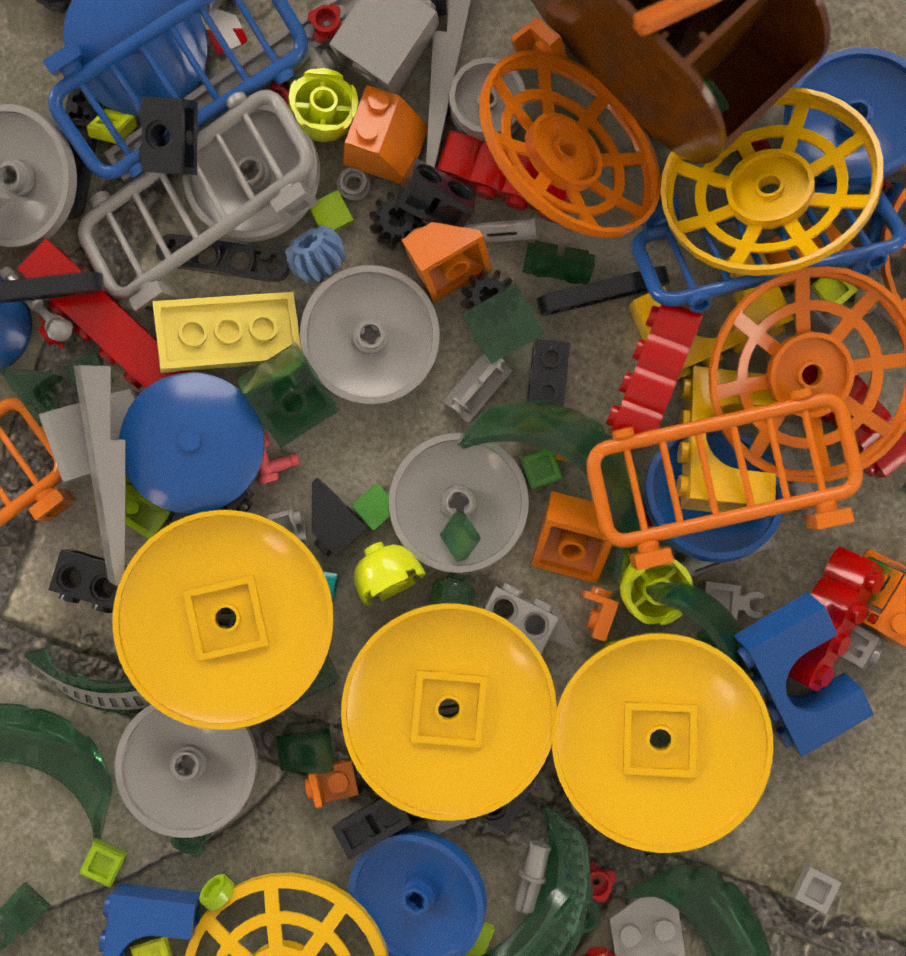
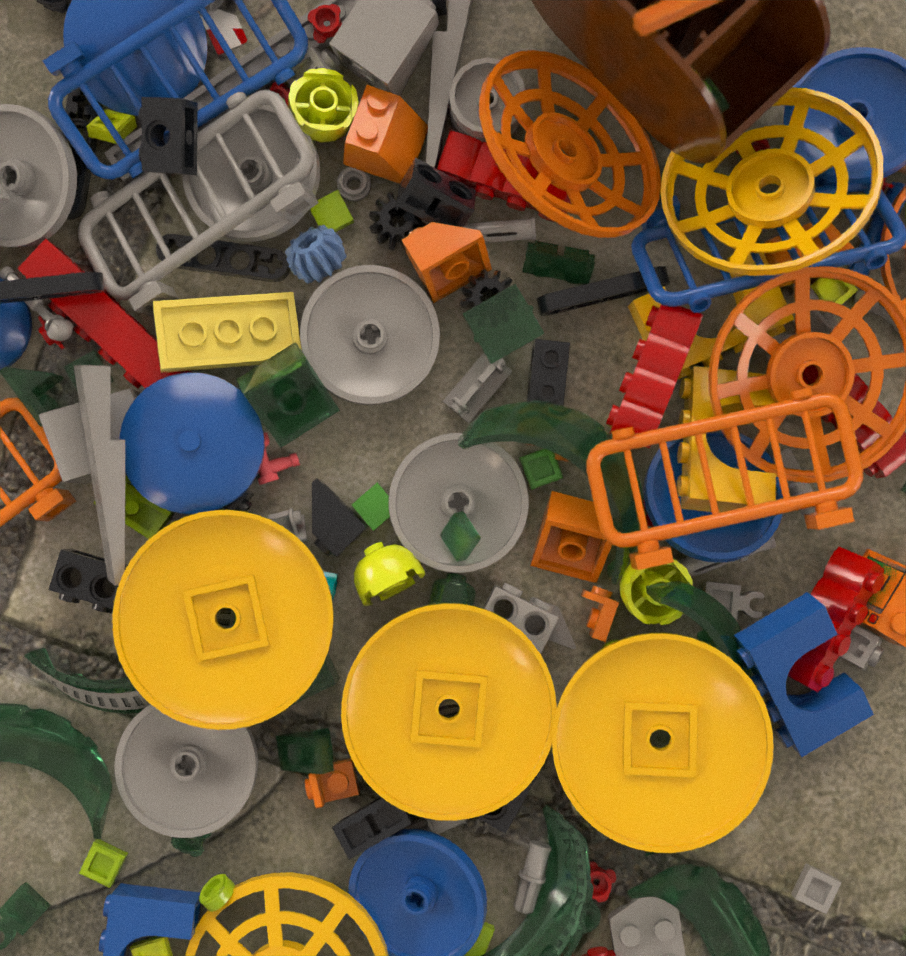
orange bracket [511,17,567,58] -> none

